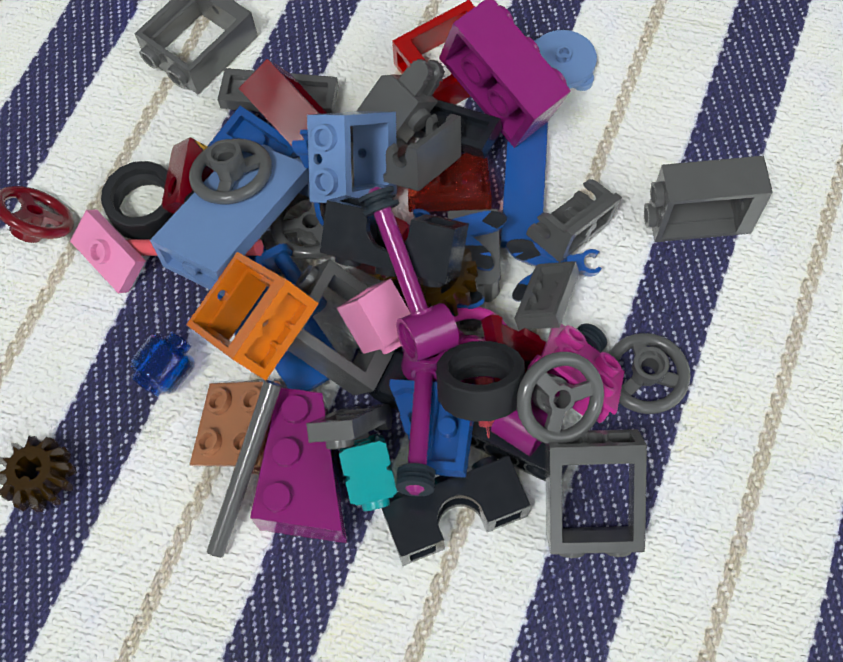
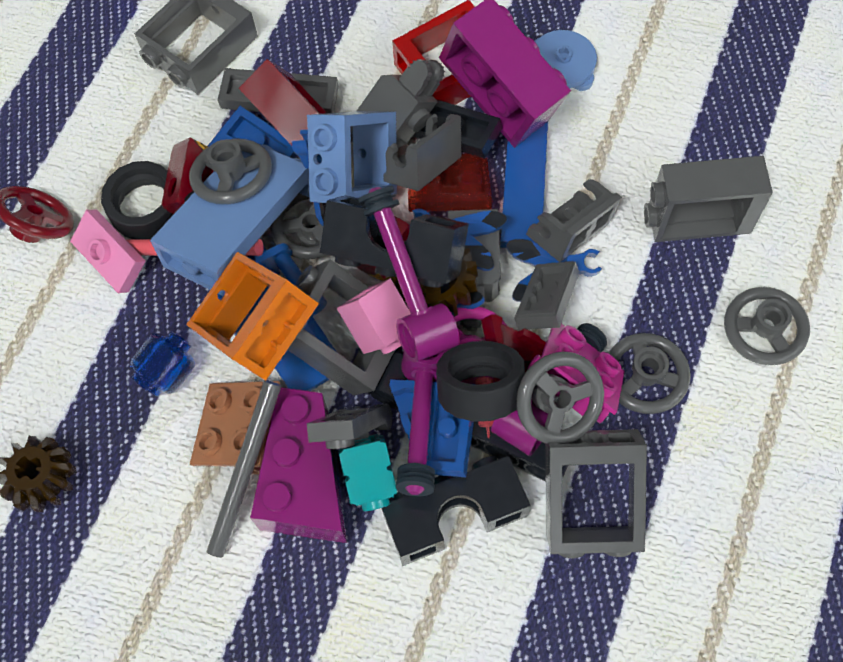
none -> dark grey piece [724,287,810,365]

